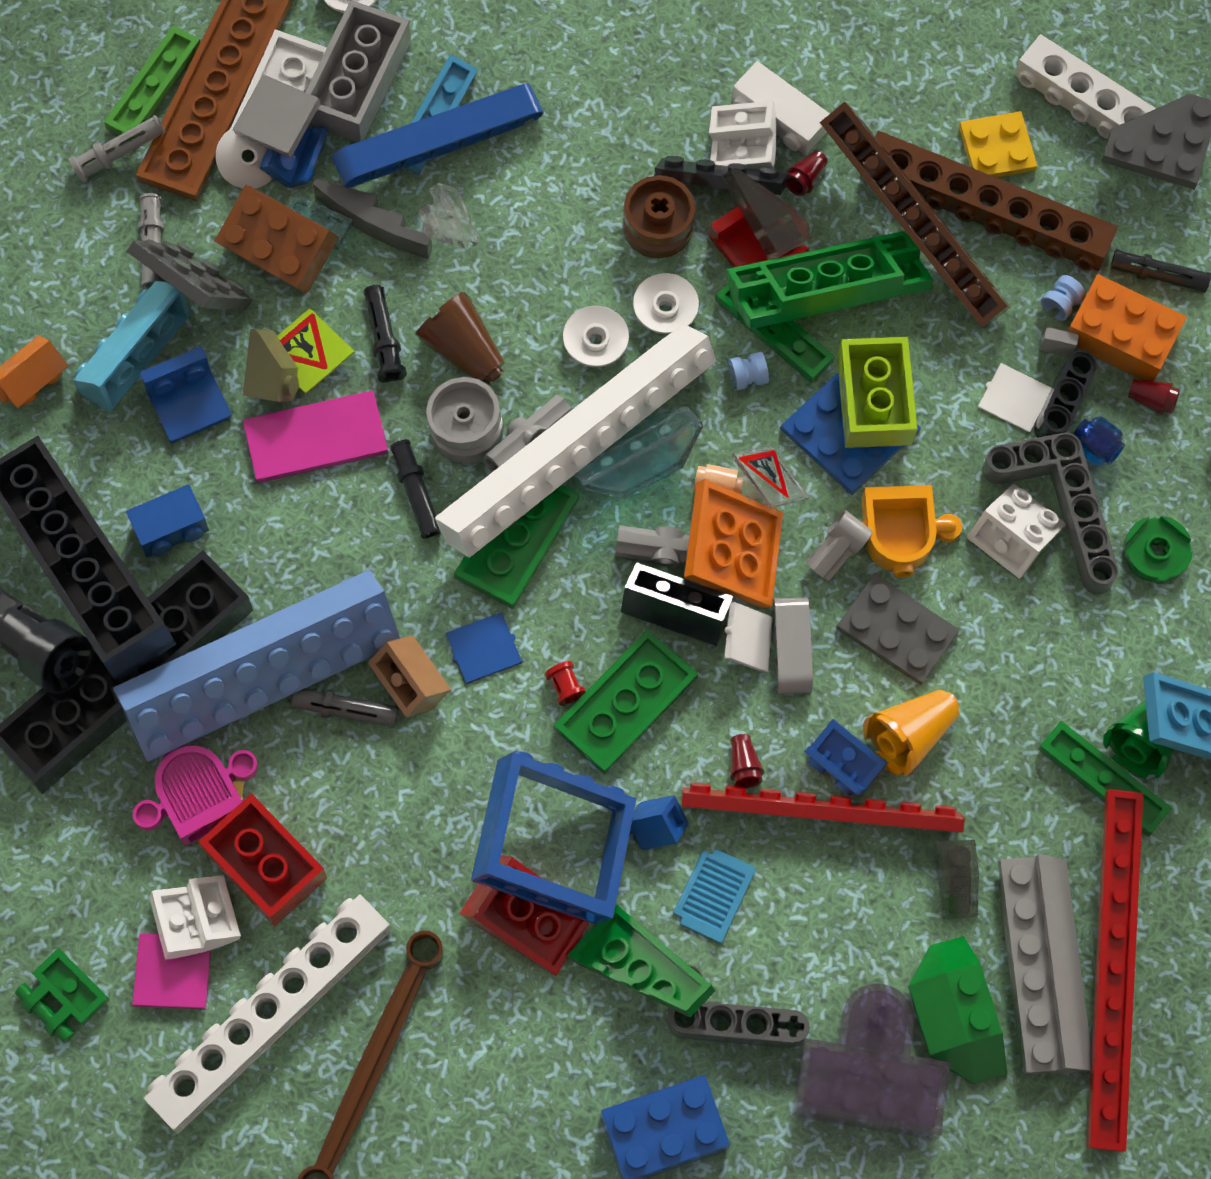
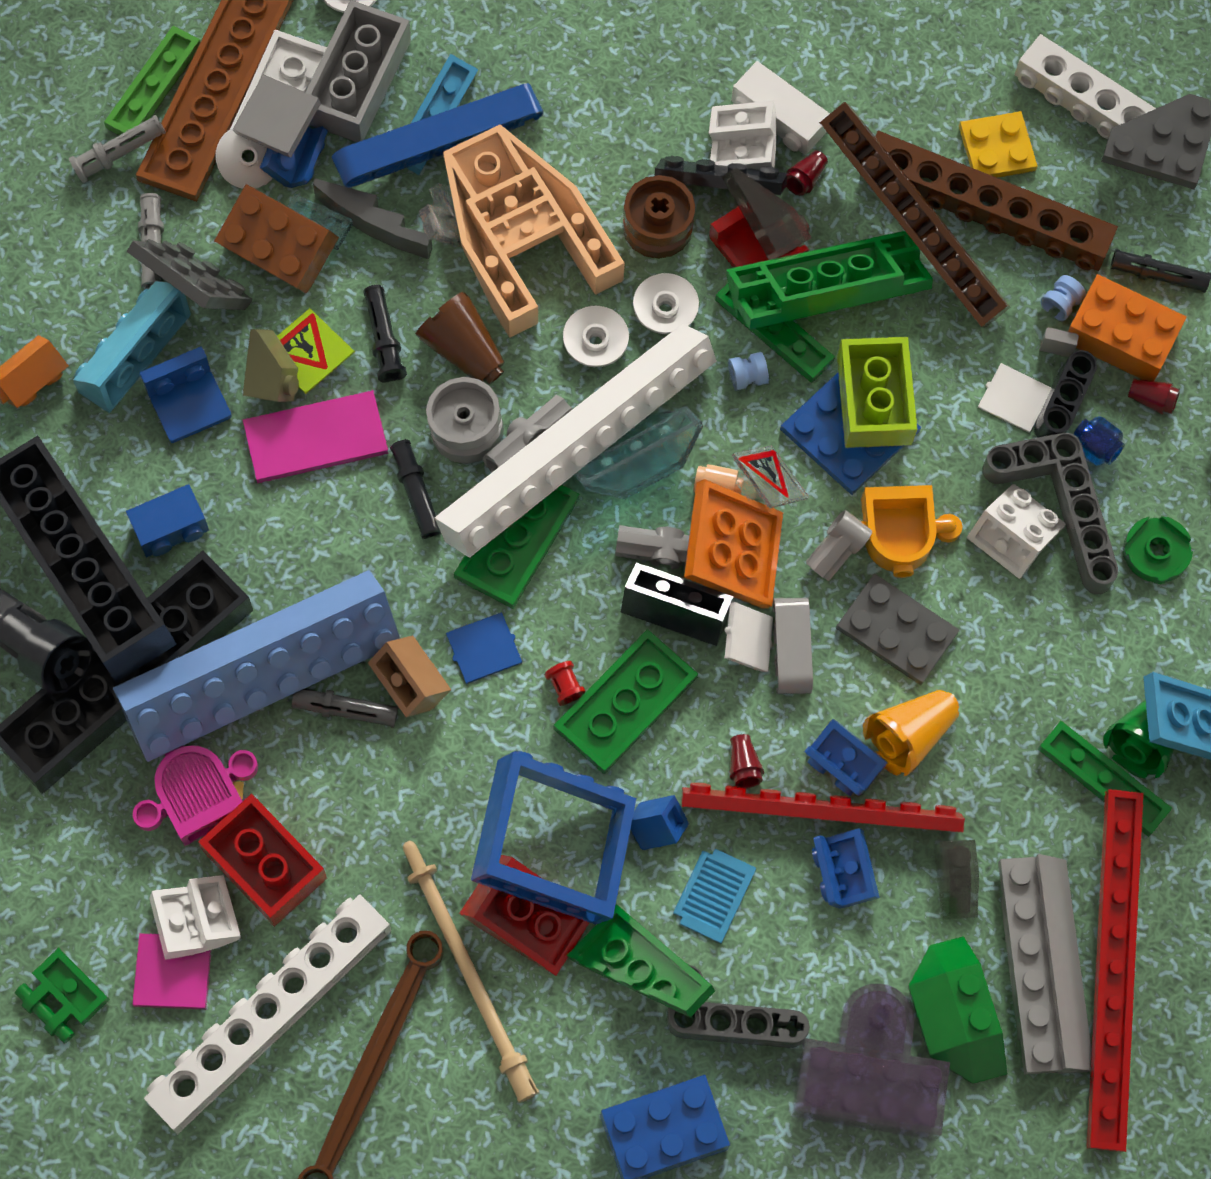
none -> tan bar [403,841,540,1103]
none -> light nougat wedge [443,125,625,338]
none -> blue bracket [812,828,880,909]

